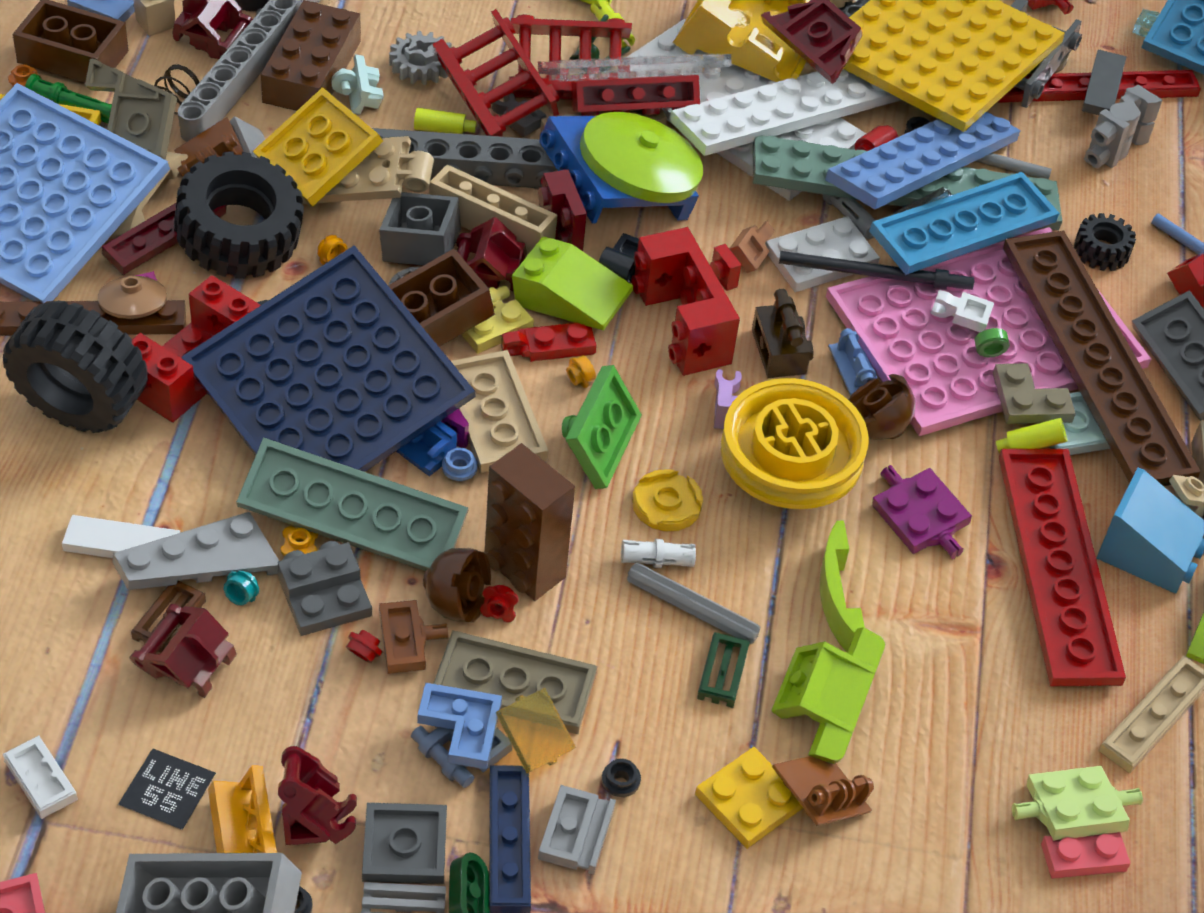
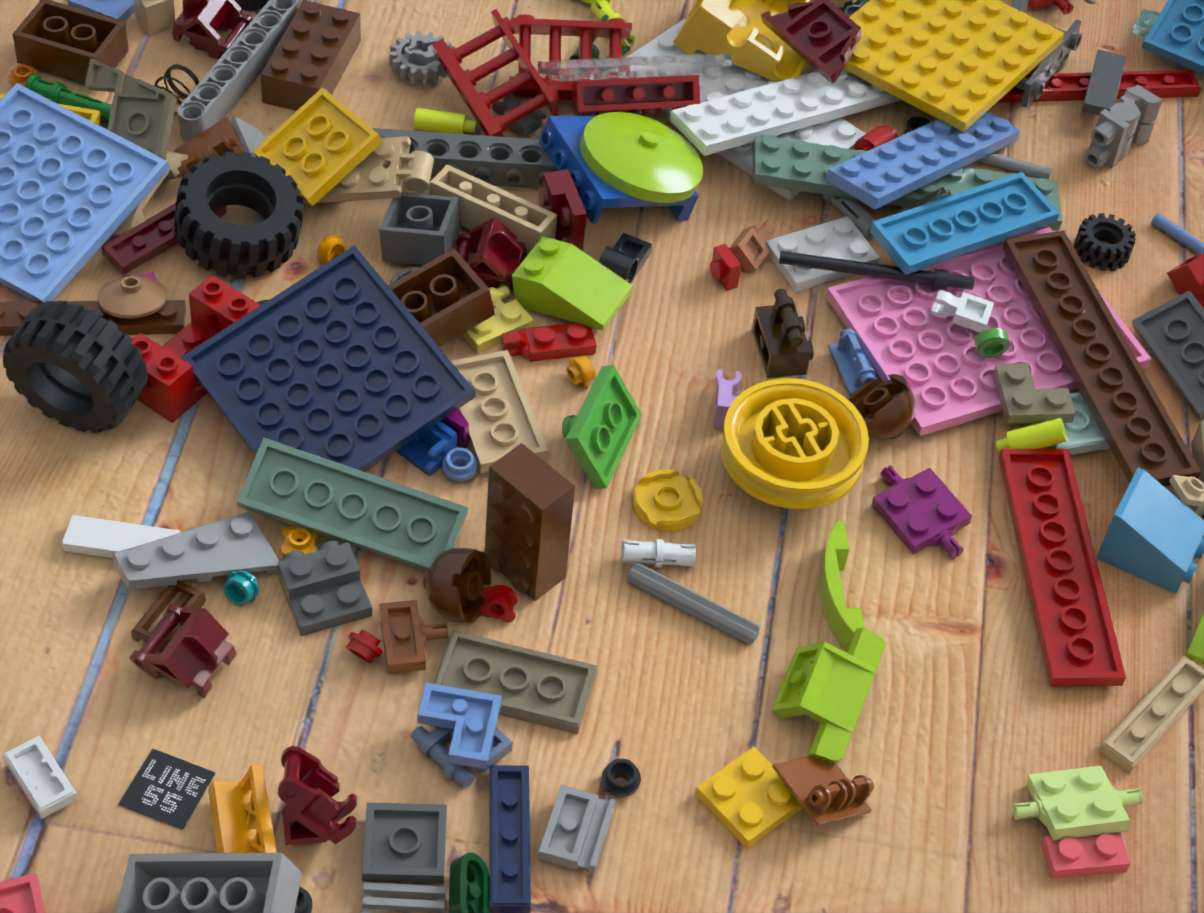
light aqua hips [331,54,384,115] -> none
clear yellow piece [496,688,576,773] -> none
red plate [631,227,740,376] -> none
dark green tile [697,632,750,708] -> none

